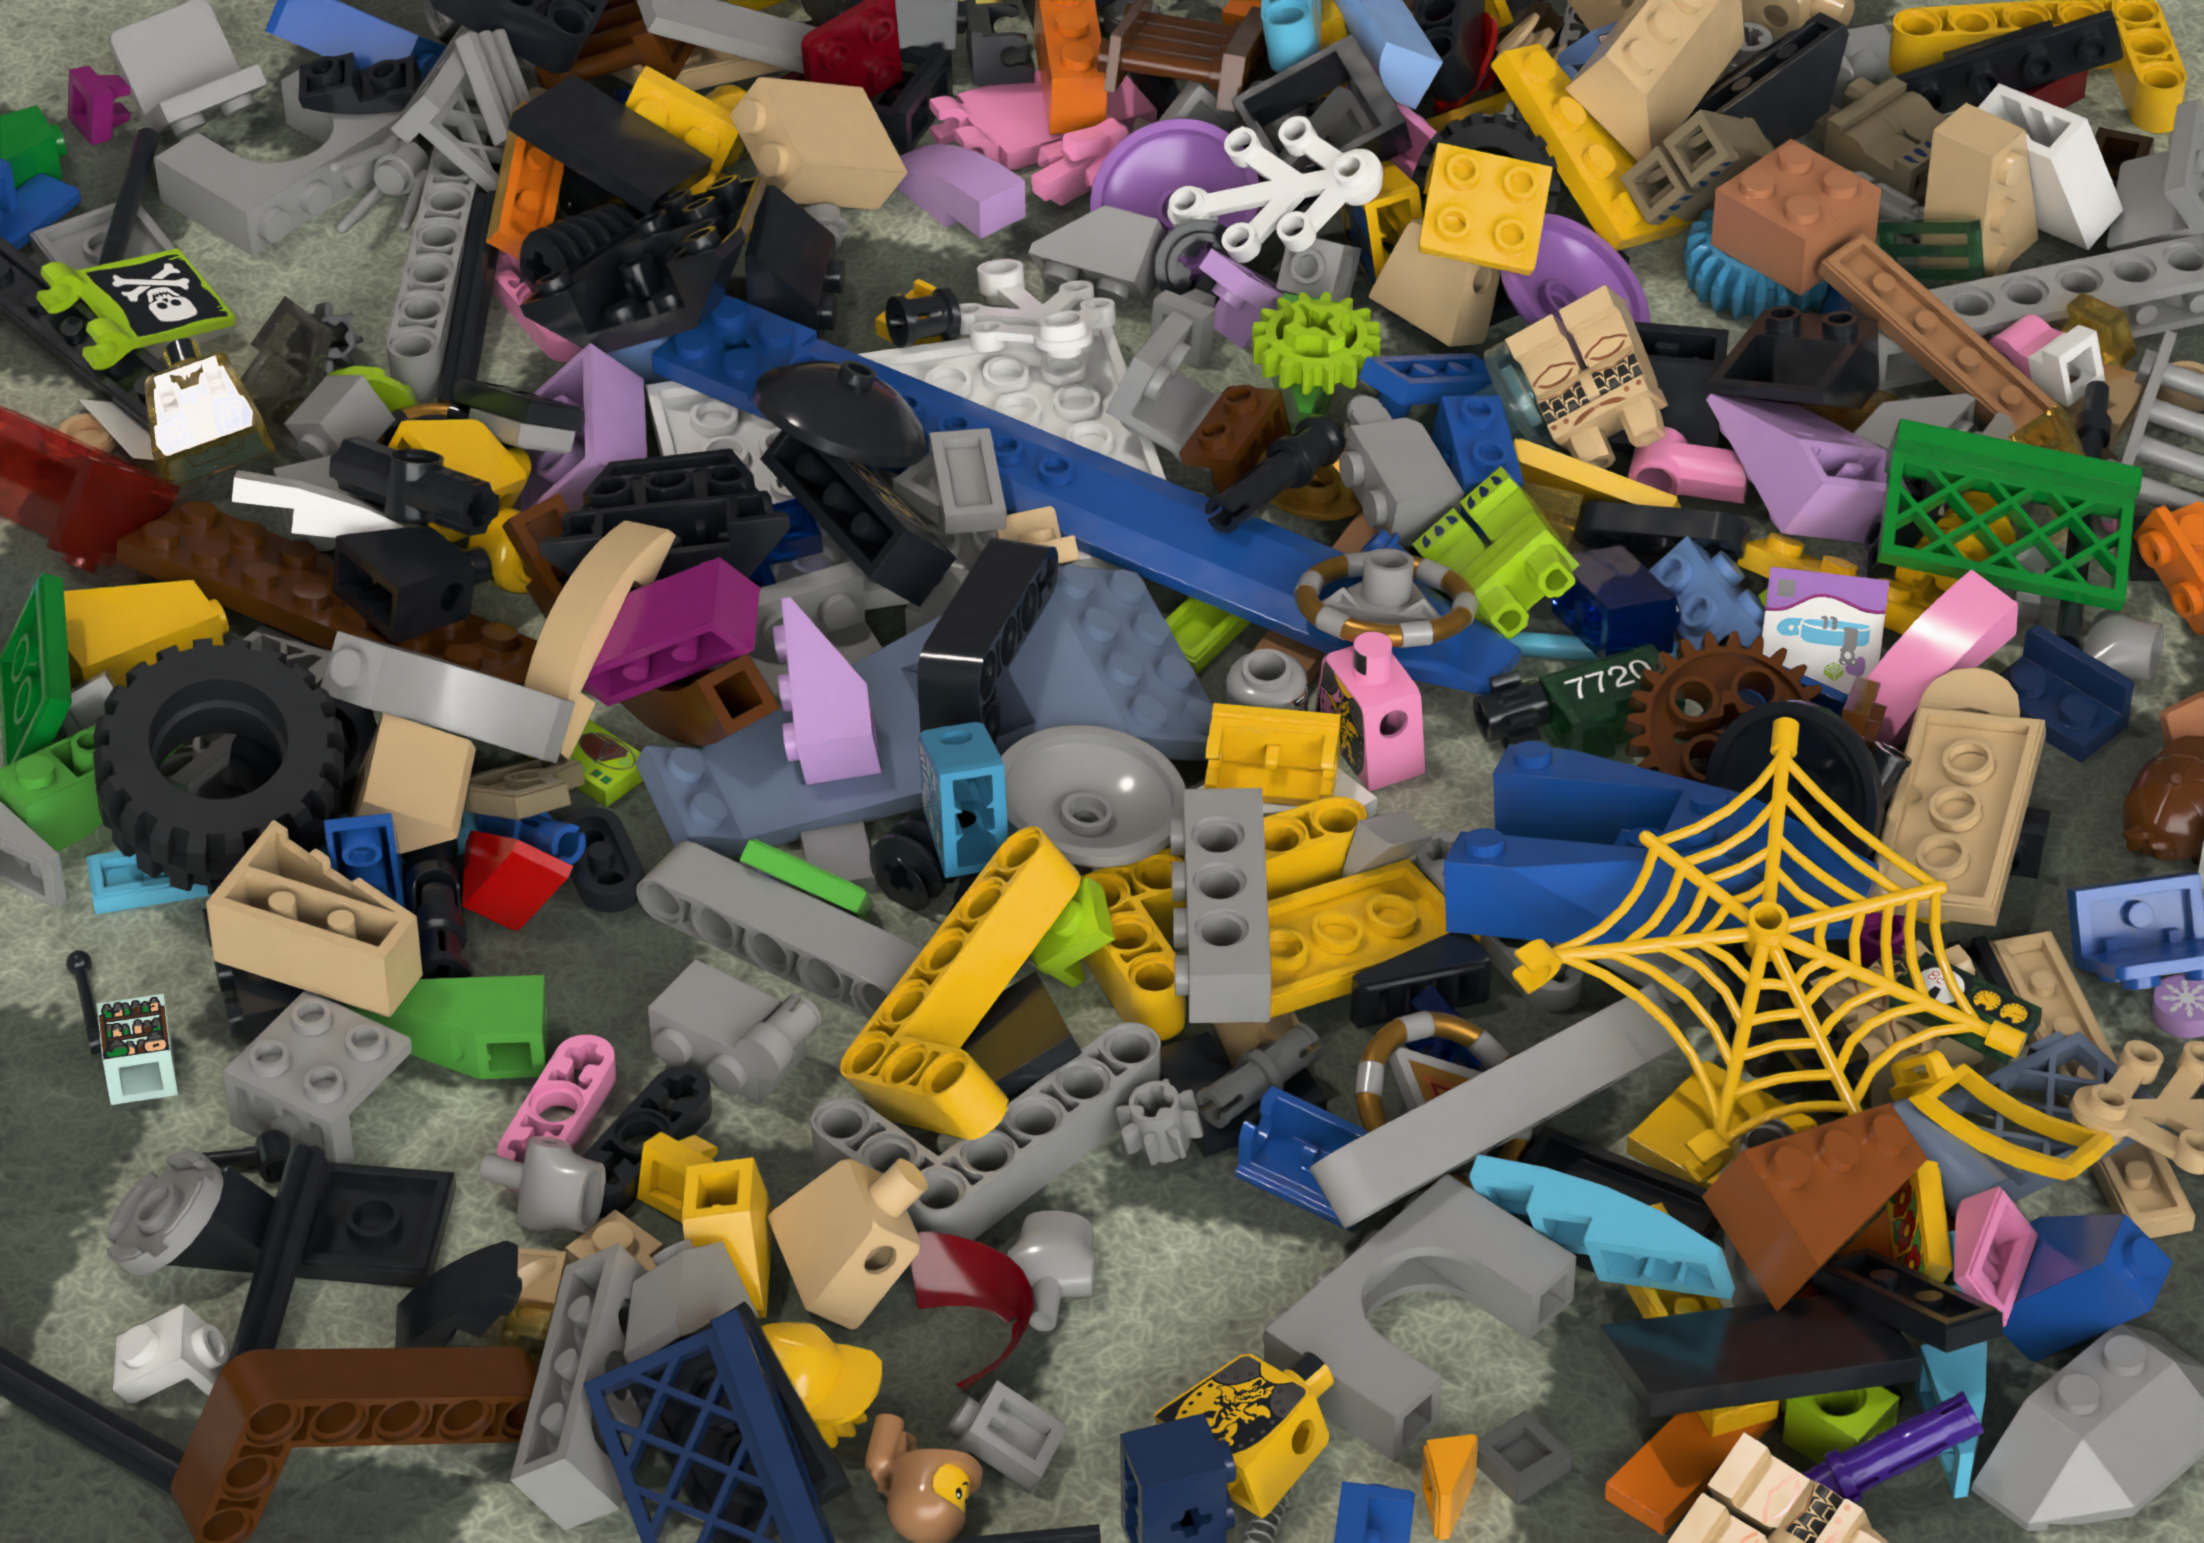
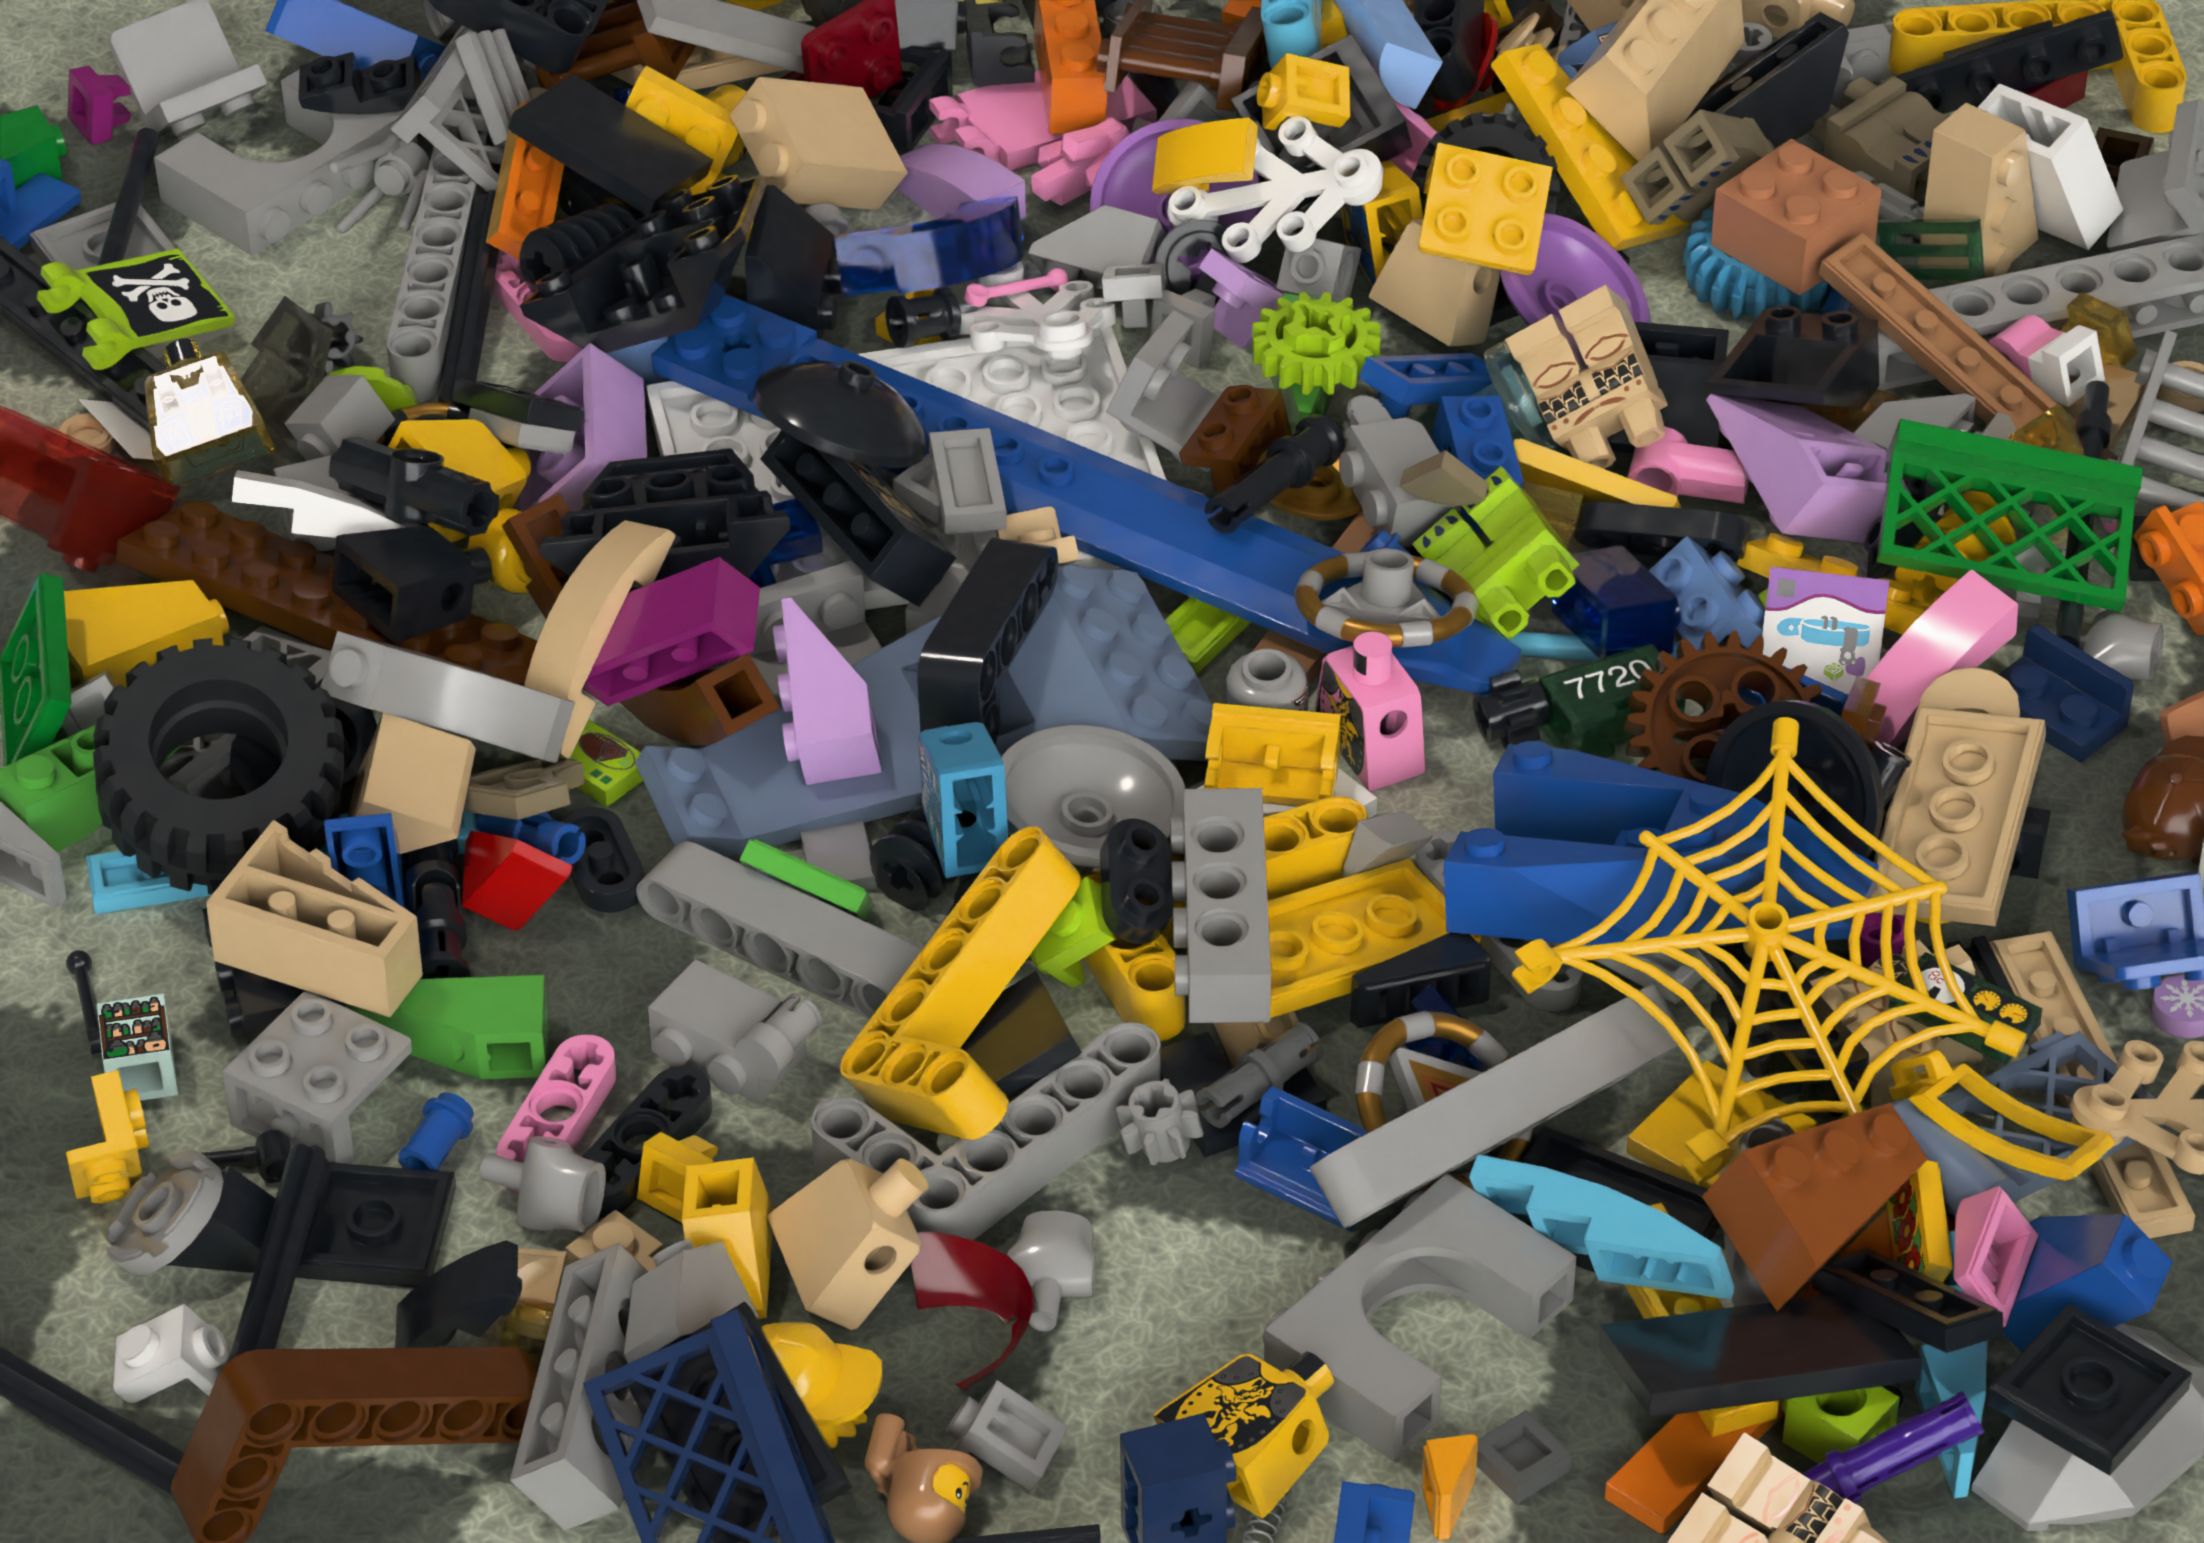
none -> yellow bracket [66,1070,150,1204]
none -> blue pin [398,1092,474,1171]
none -> clear blue arch [835,196,1025,296]
none -> bright pink hinge [964,268,1069,307]
none -> black plate [1100,819,1174,944]
none -> light grey tile [1102,263,1165,328]
none -> yellow slope [1152,118,1258,195]
none -> yellow bracket [1257,53,1350,131]
none -> dark tan tile [1399,450,1489,506]
none -> black tile [1987,1303,2192,1476]

